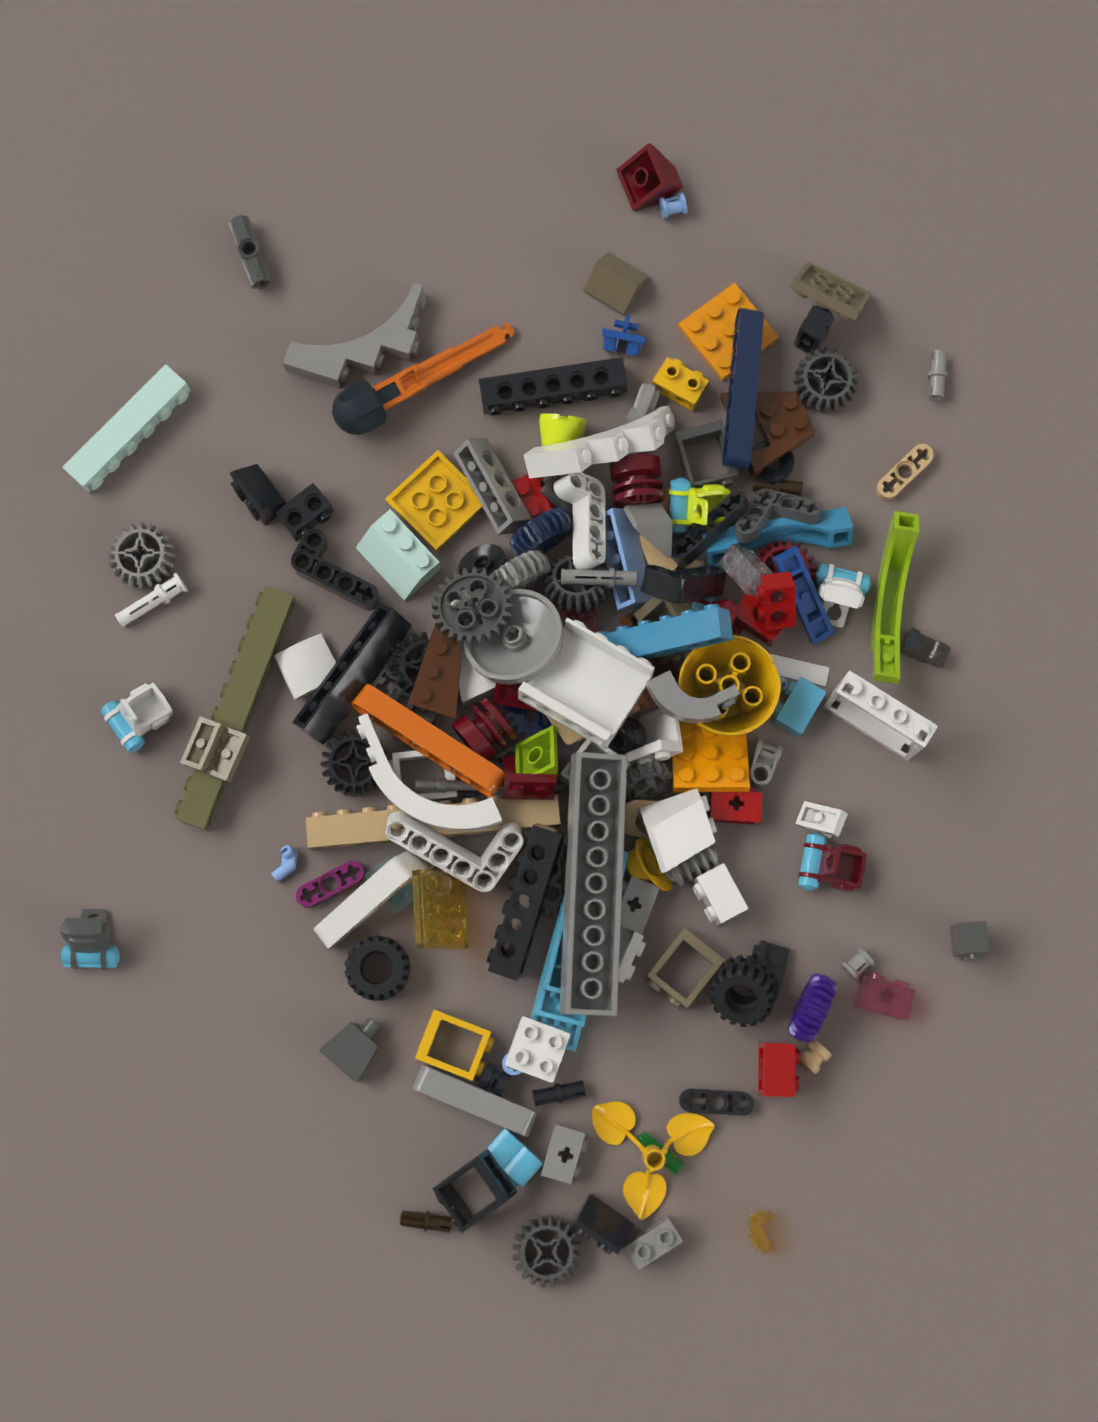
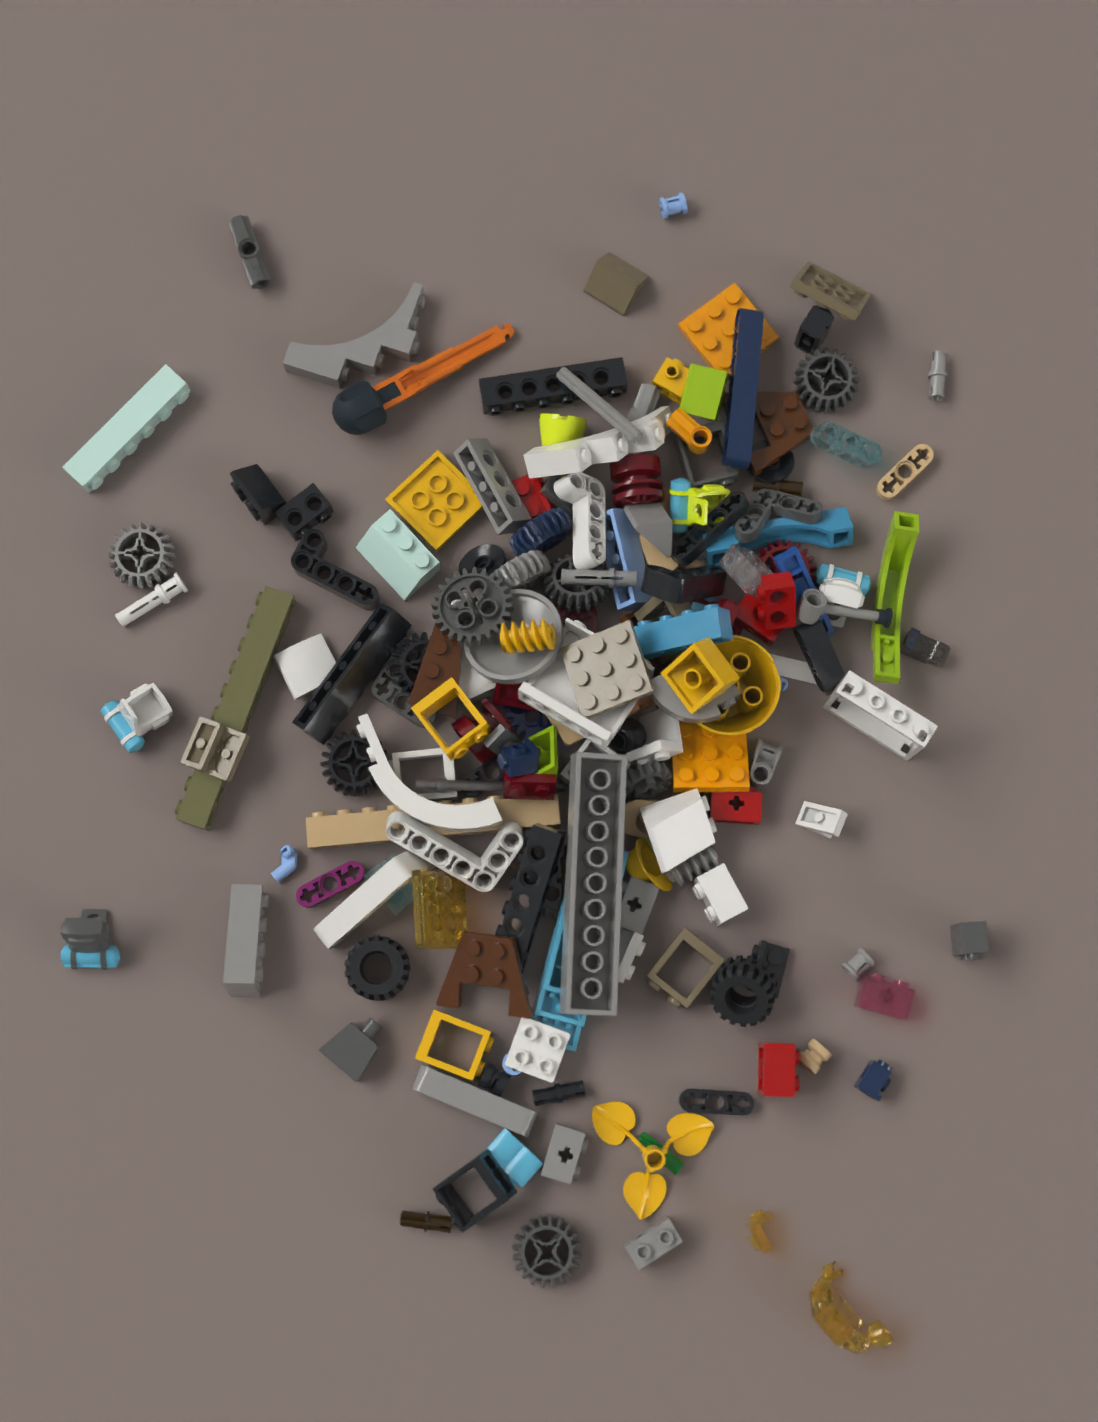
orange beam [351,684,505,798] -> none
black slope [573,1193,634,1255] -> none
blue hips [602,314,646,356] -> none
dark red slope [616,143,683,211] -> none
medium azure brick [773,677,826,738] -> none
dark purple gear [788,973,837,1043] -> none
dark red piece [798,833,866,892] -> none
none -> light grey wedge [223,884,269,997]
none -> yellow window [411,677,491,761]
none -> reddish brown wing [436,931,534,1019]
none -> dark grey plate [483,724,523,755]
none -> dark blue brick [497,738,539,777]
none -> yellow piece [500,618,556,654]
none -> light grey axle [556,367,643,443]
none -> plate [560,620,655,719]
none -> yellow slope [661,637,740,714]
none -> light orange piece [665,407,712,454]
none -> lime slope [680,363,730,422]
none -> black beam [793,619,845,692]
none -> light grey piece [796,589,893,628]
none -> clear yellow torso [809,1261,894,1354]
none -> clear light blue beam [810,422,882,467]
none -> dark blue brick [854,1059,892,1101]

